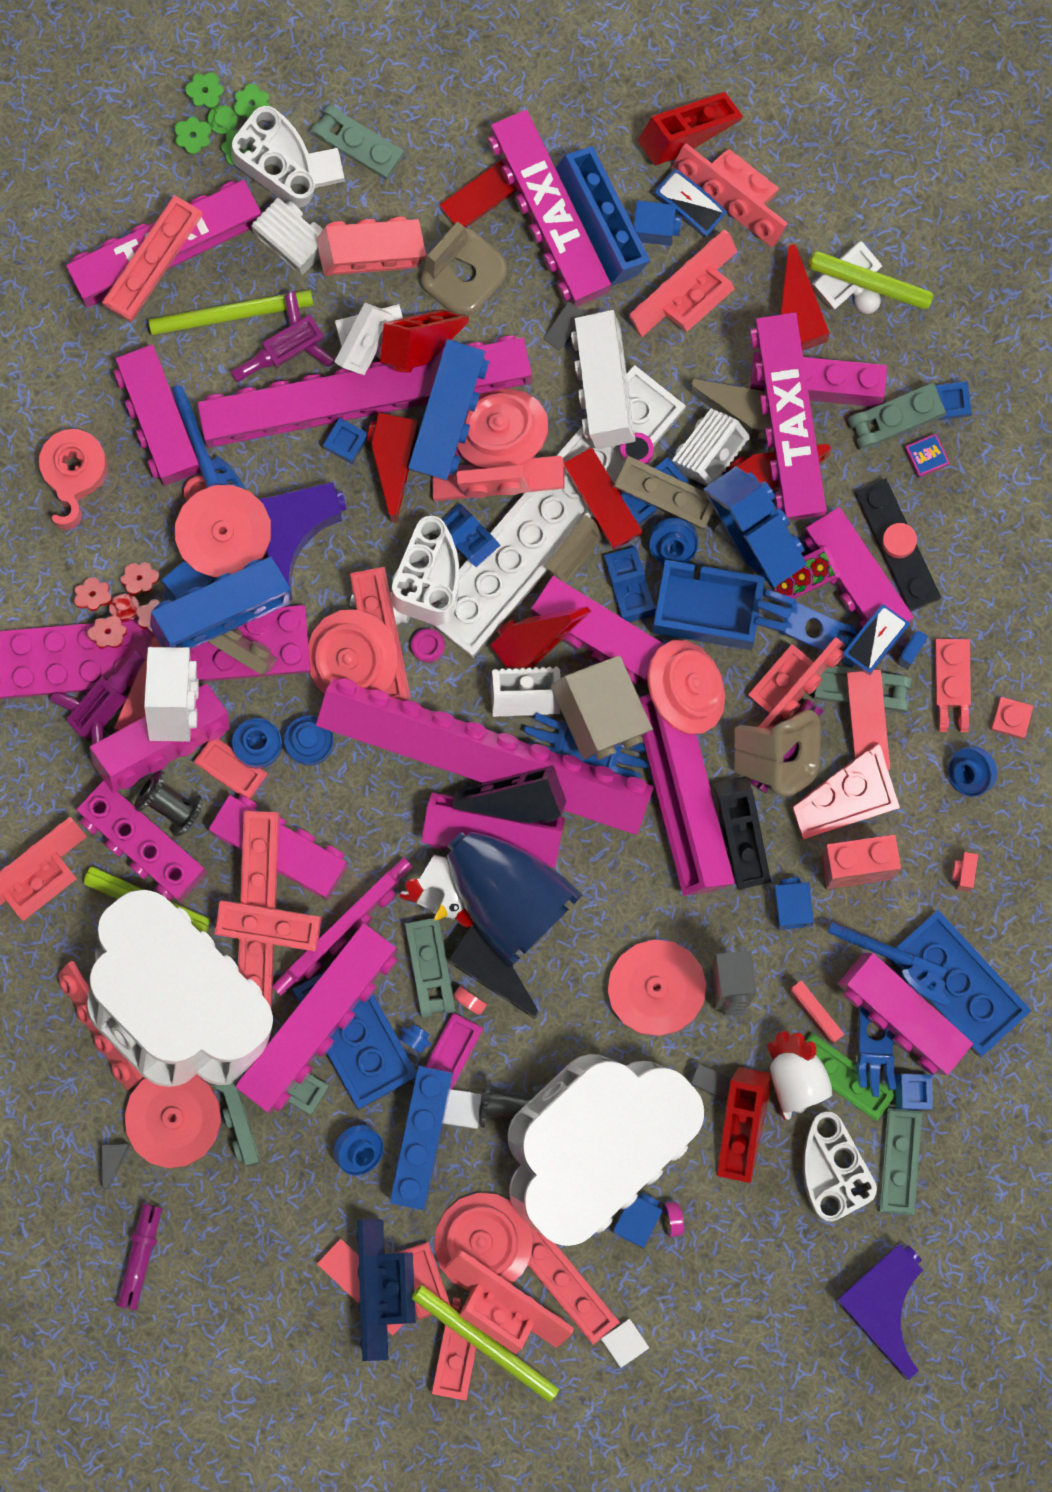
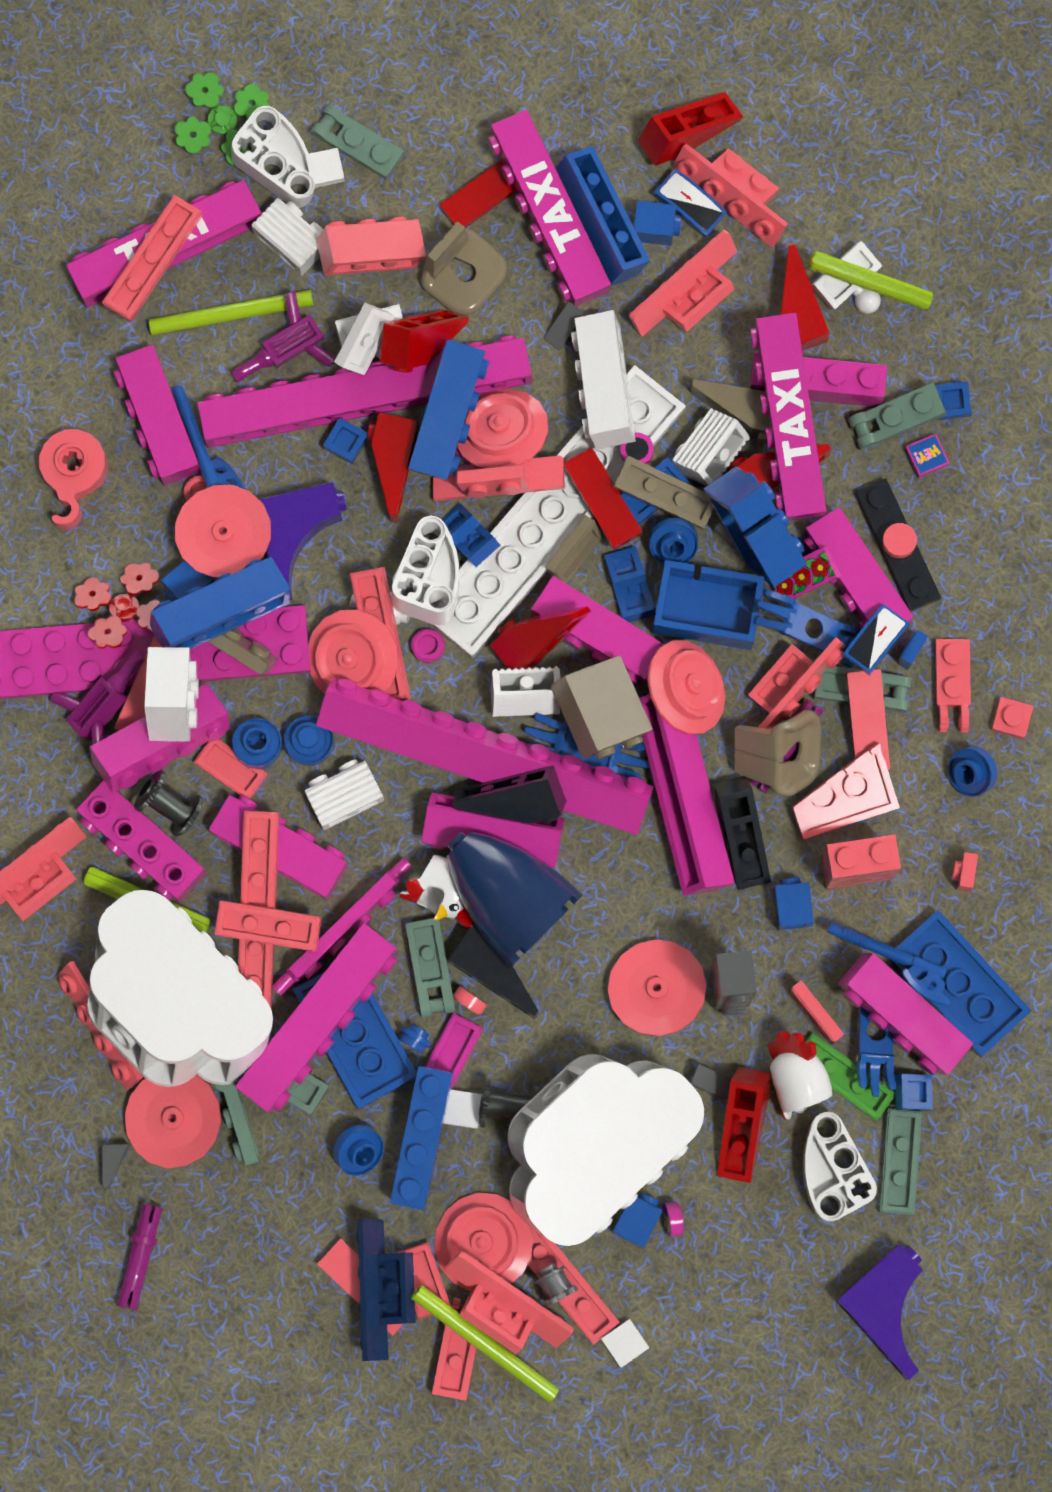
none -> white brick [304,759,384,830]
none -> flat silver brick [534,1262,578,1307]

